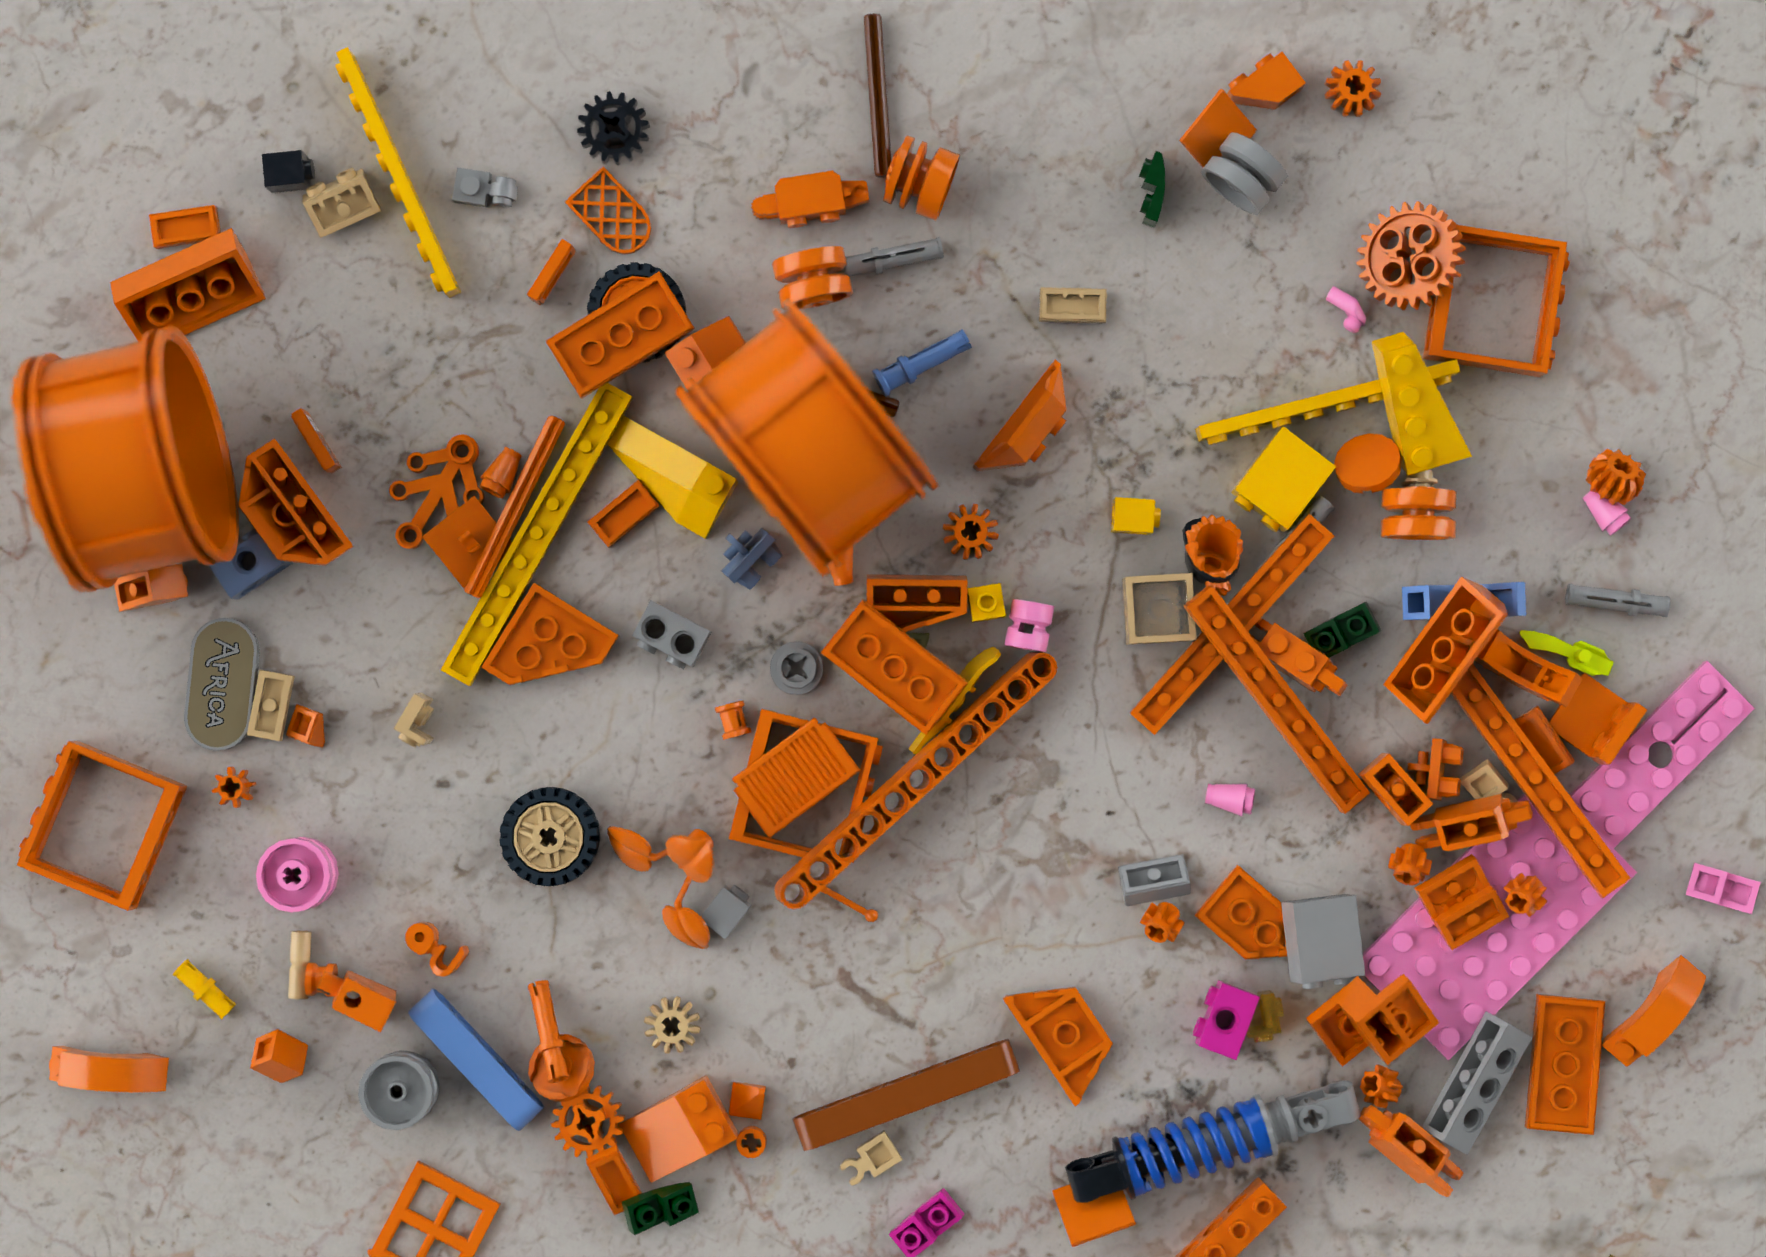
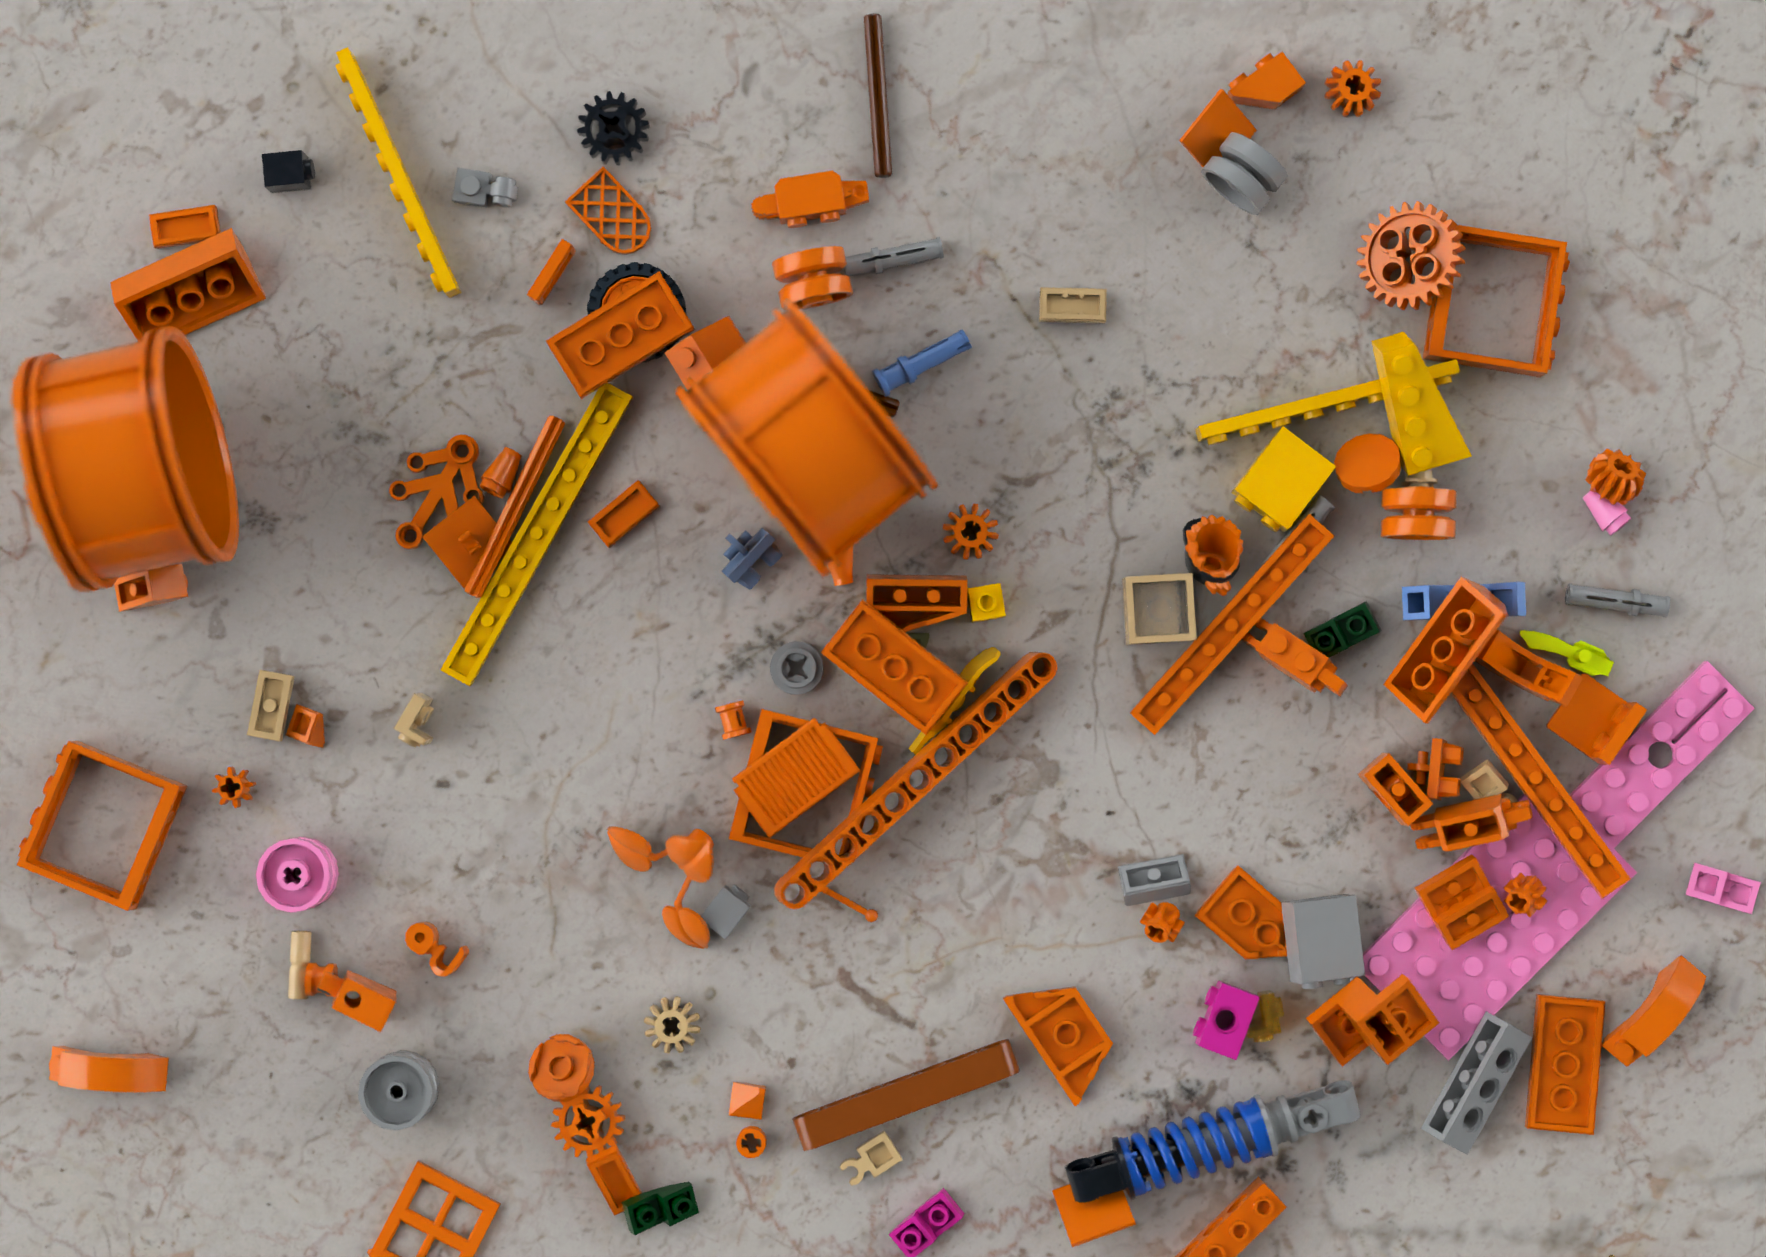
yellow pin [172,959,236,1020] -> none
dark tan tile [184,618,260,751] -> none
sand blue brick [209,529,293,600] -> none
orange wedge [238,438,353,566] -> none
orange panel [250,1029,308,1083] -> none
orange tile [291,408,342,473] -> none
tan bracket [302,168,381,238] -> none
medium blue beam [408,988,544,1131] -> none
orange plate [481,583,620,685] -> none
wheel [499,787,600,886] -> none
orange pin [528,980,569,1083] -> none
yellow wedge [607,416,738,539] -> none
orange slope [619,1075,739,1183] -> none
light grey brick [632,600,712,670] -> none
orange wheel [883,135,960,221] -> none
orange wedge [973,359,1067,471] -> none
bright pink wheel [1004,599,1055,653] -> none
yellow brick [1111,497,1161,535] -> none
dark green slope [1139,151,1165,228] -> none
orange plate [1183,585,1370,814] -> none
bright pink cone [1205,784,1255,816] -> none
bright pink arm [1326,286,1366,333] -> none
orange hinge [1359,1105,1463,1197] -> none
orange gear [1360,1065,1403,1109] -> none
orange gear [1388,843,1432,885] -> none
orange tile [1514,705,1575,774] -> none

